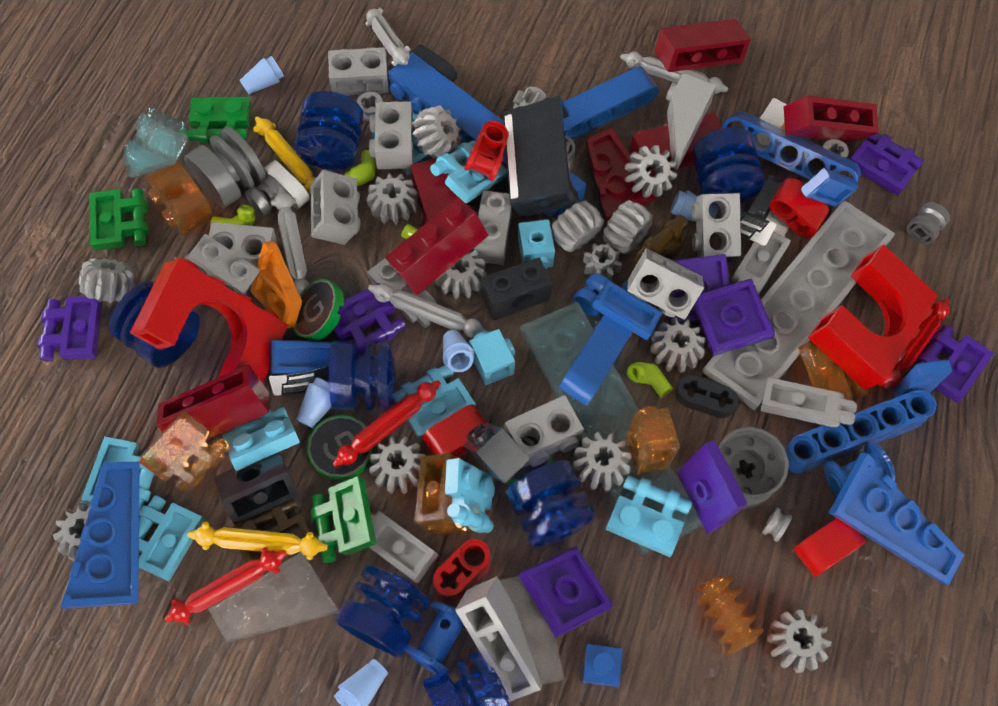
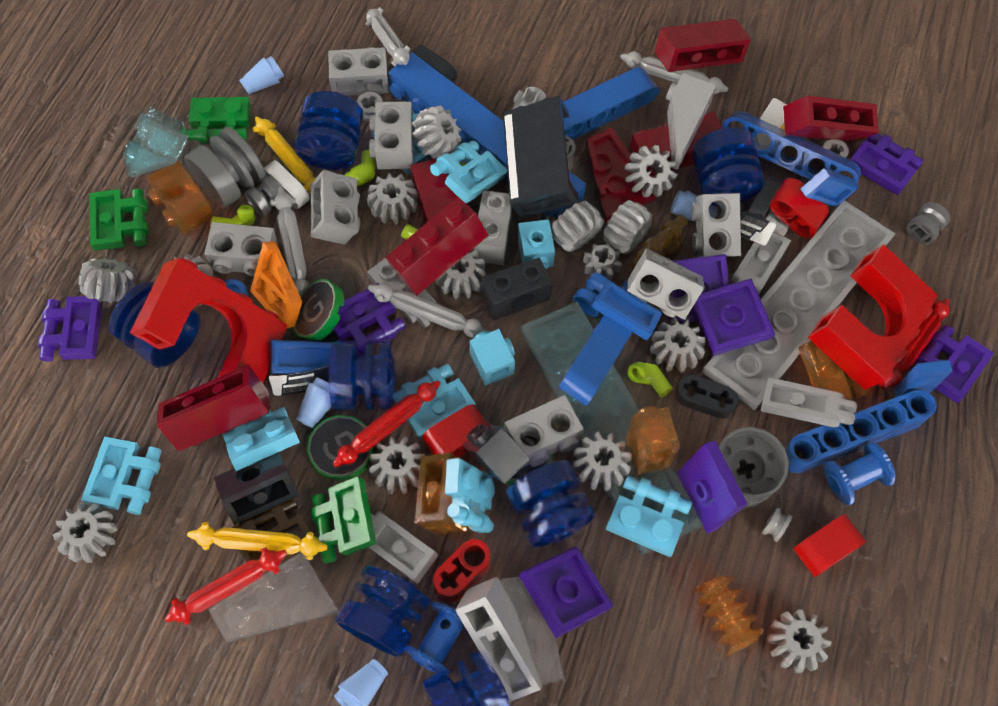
blue wing [60,461,140,609] -> none
clear orange plate [138,411,229,492] -> none
medium azure plate [139,495,205,582] -> none
light grey brick [187,234,260,294] -> none
light blue cone [443,330,475,372] -> none
red piece [464,120,509,182] -> none
blue plate [582,644,623,687] -> none
blue wing [829,453,964,585] -> none

